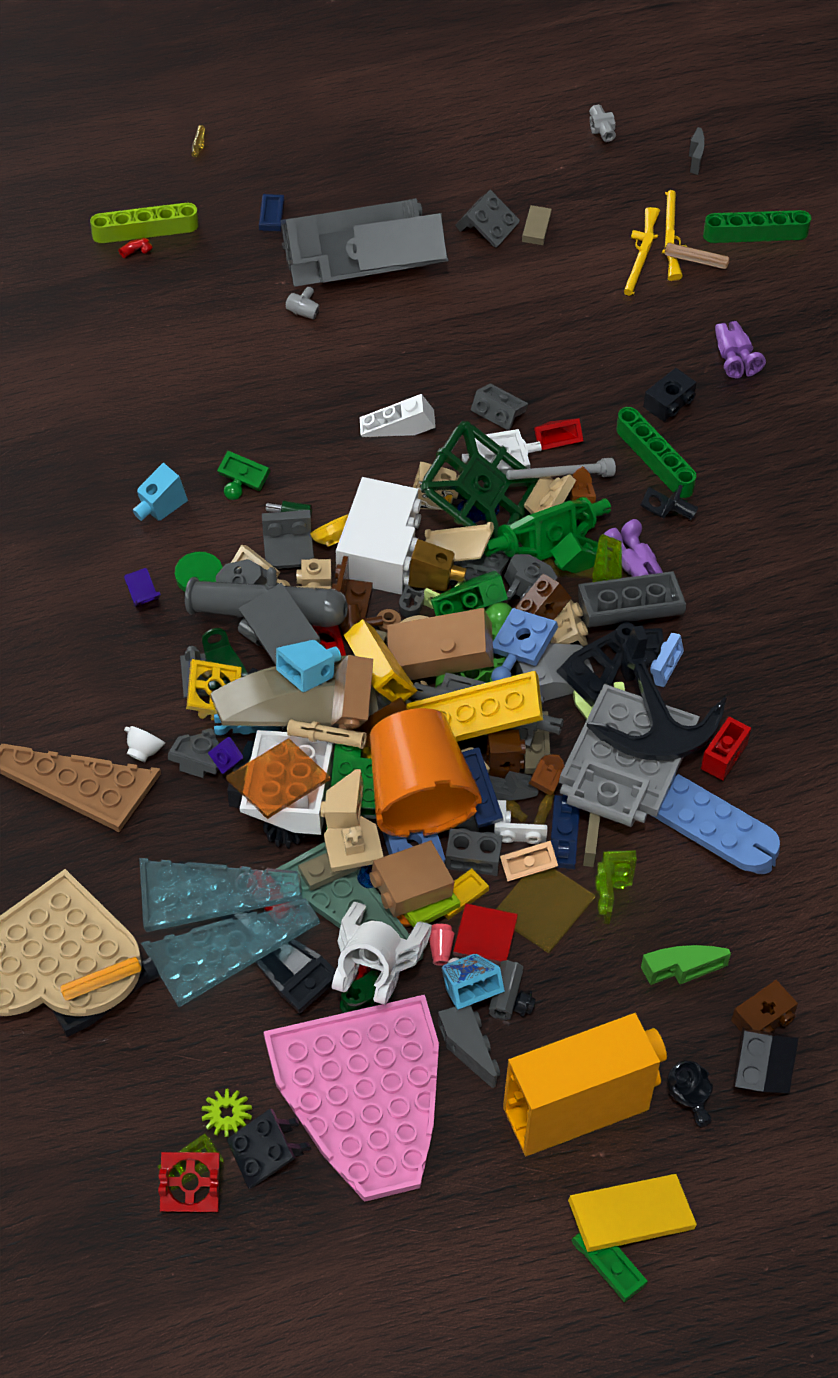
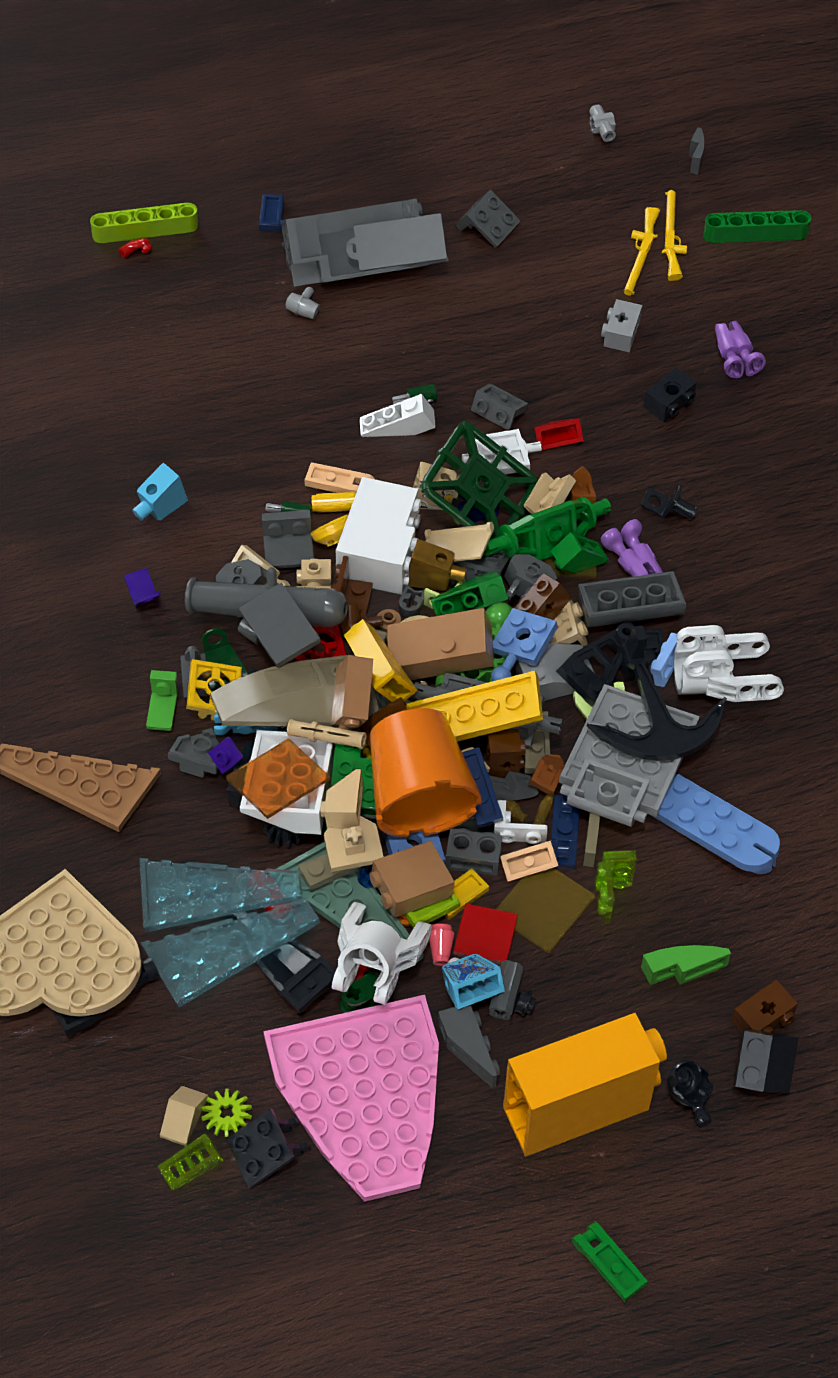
light orange axle [60,957,141,1000] -> none
white piece [124,726,165,762] -> none
red piece [158,1152,220,1212] -> none
green tile [175,552,223,592] -> none
clear yellow piece [191,125,205,157] -> none
green plate [217,451,271,500] -> none
medium azure torso [276,640,341,692] -> none
light grey piece [506,458,616,480] -> none
dark tan tile [522,205,552,245] -> none
yellow tile [568,1174,697,1252] -> none
clear neon green slope [592,534,622,582] -> none
green beam [616,407,696,498] -> none
medium nougat axle [665,243,729,269] -> none
red brick [701,717,751,781] -> none
none -> bright green bracket [146,670,178,731]
none -> tan slope [160,1086,208,1146]
none -> light nougat plate [305,462,375,493]
none -> yellow piece [312,492,356,513]
none -> dark green piece [392,383,437,404]
none -> light grey brick [601,299,642,352]
none -> white piece [673,625,784,702]

